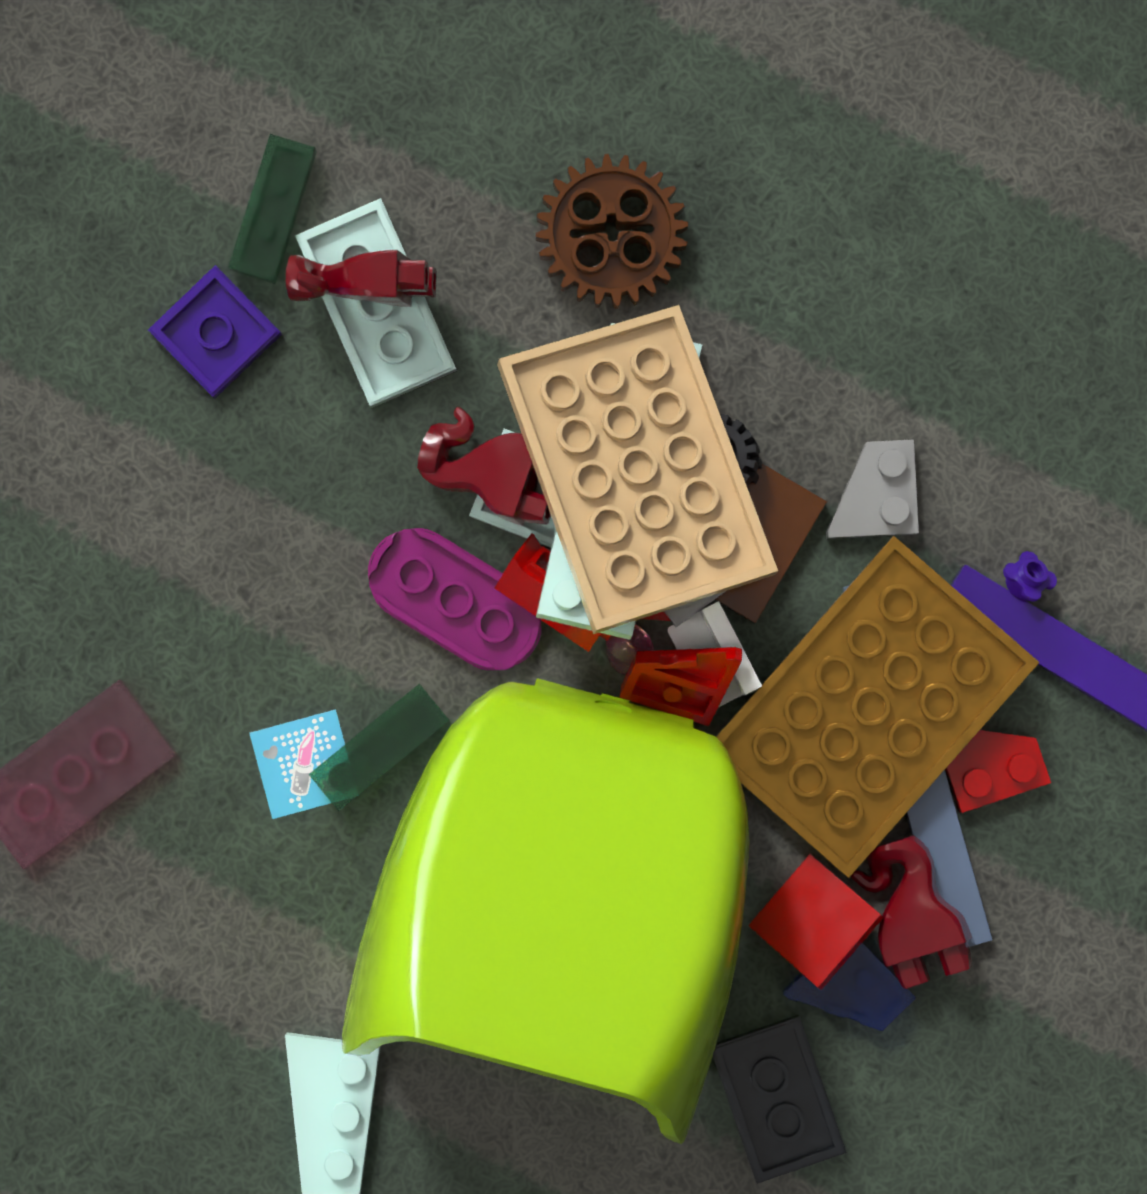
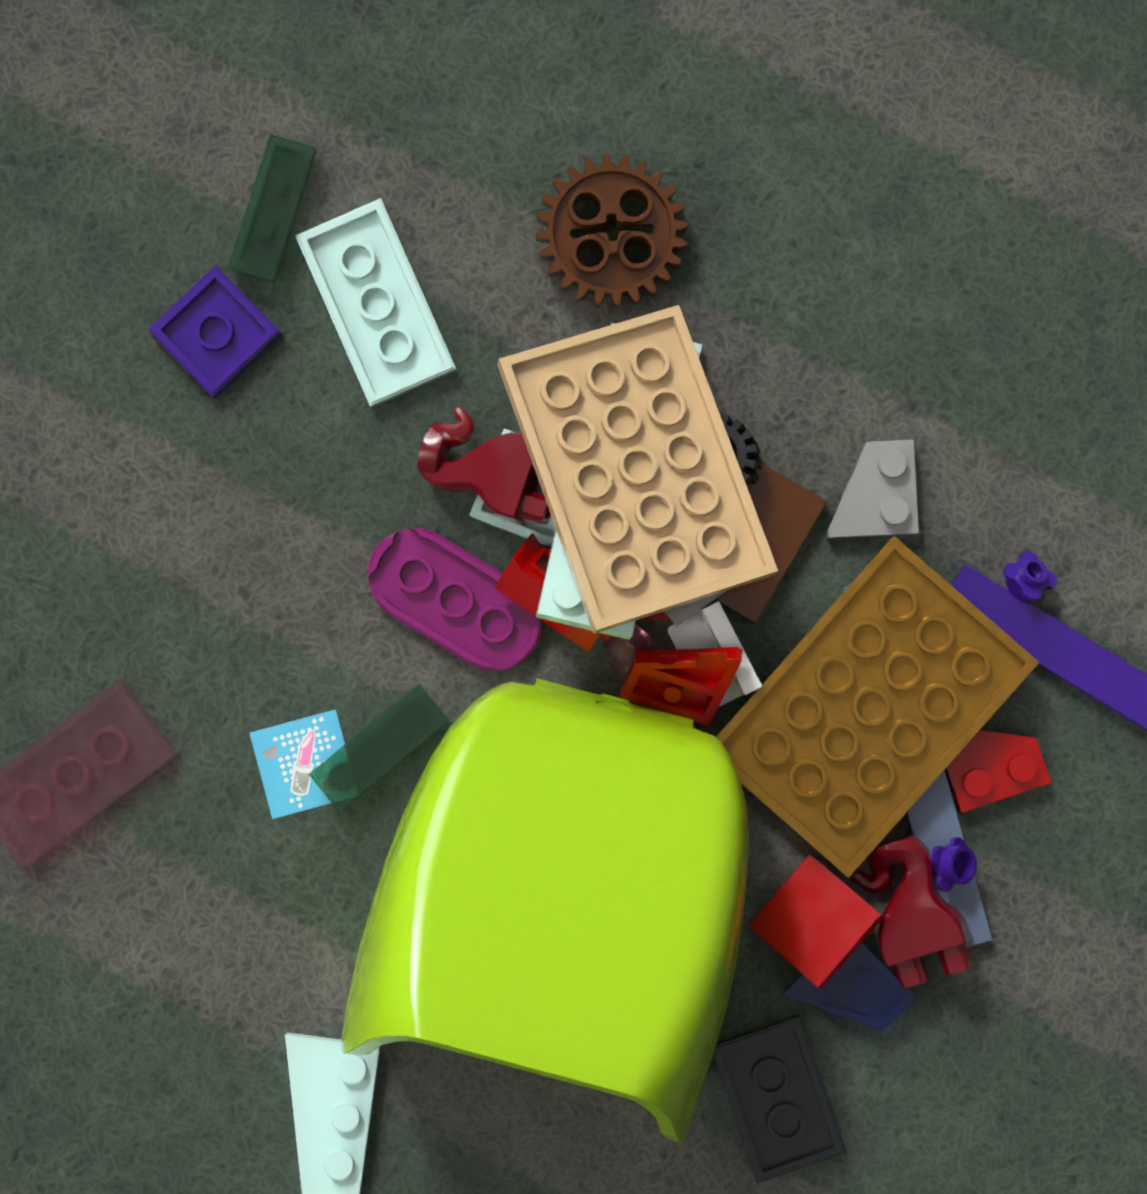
dark red hips [286,250,437,307] -> none
none -> dark purple plate [931,837,977,892]

